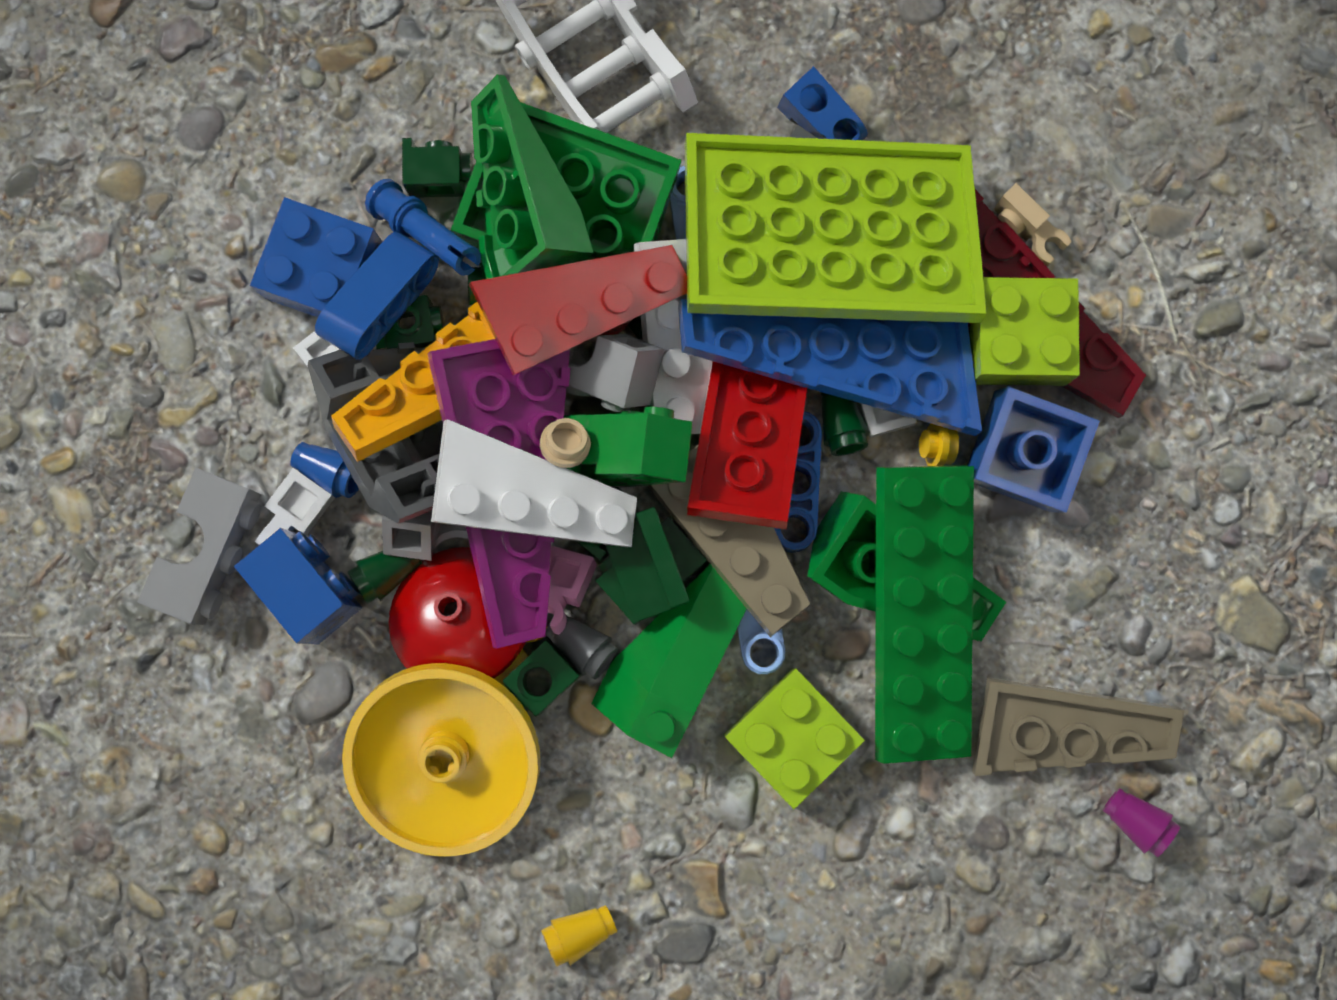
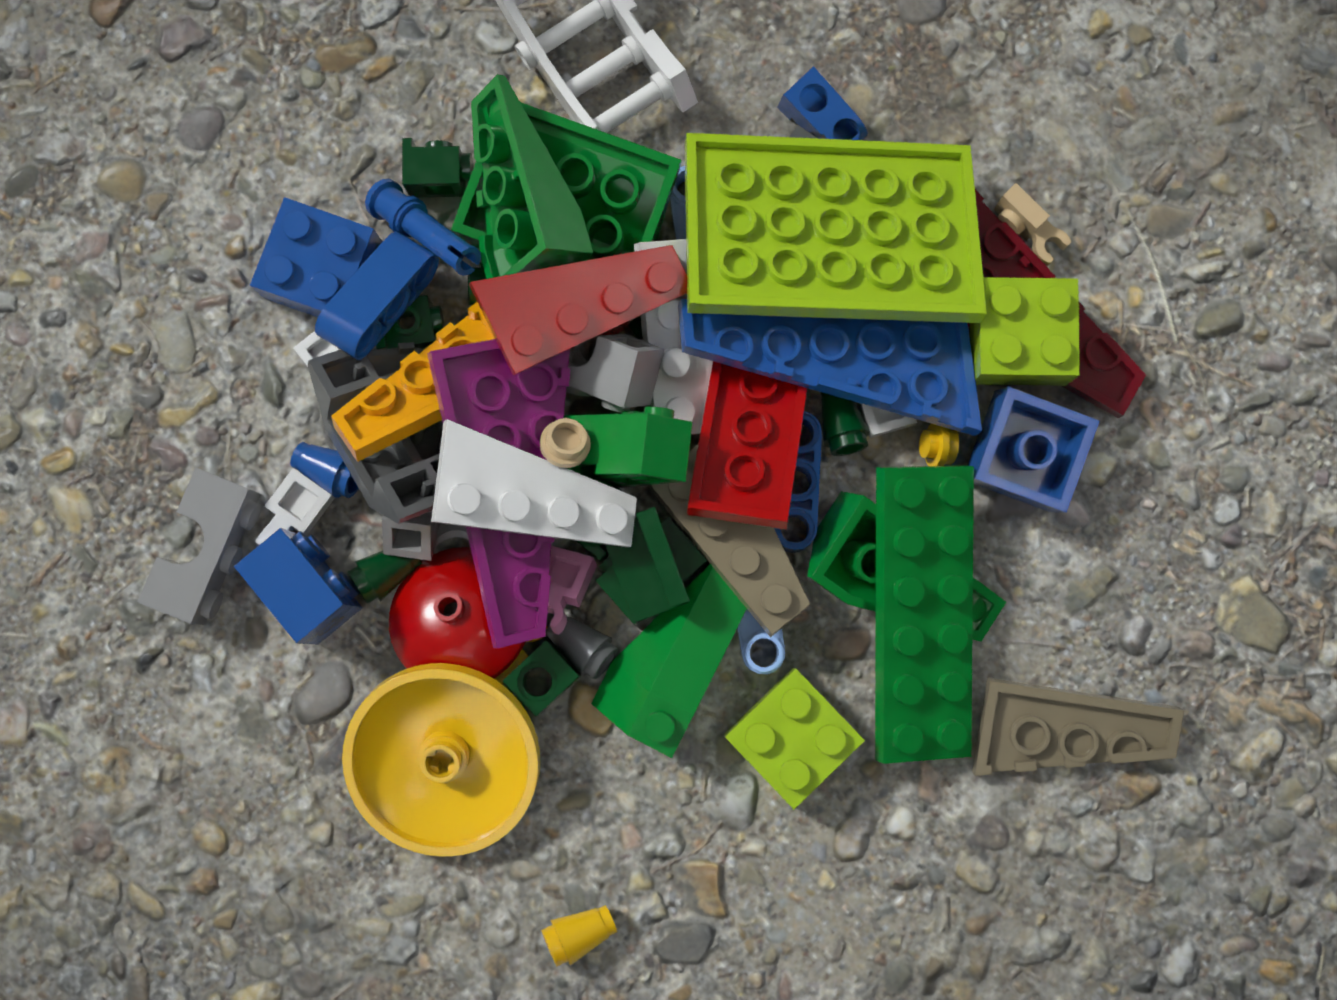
magenta cone [1102,788,1181,858] -> none

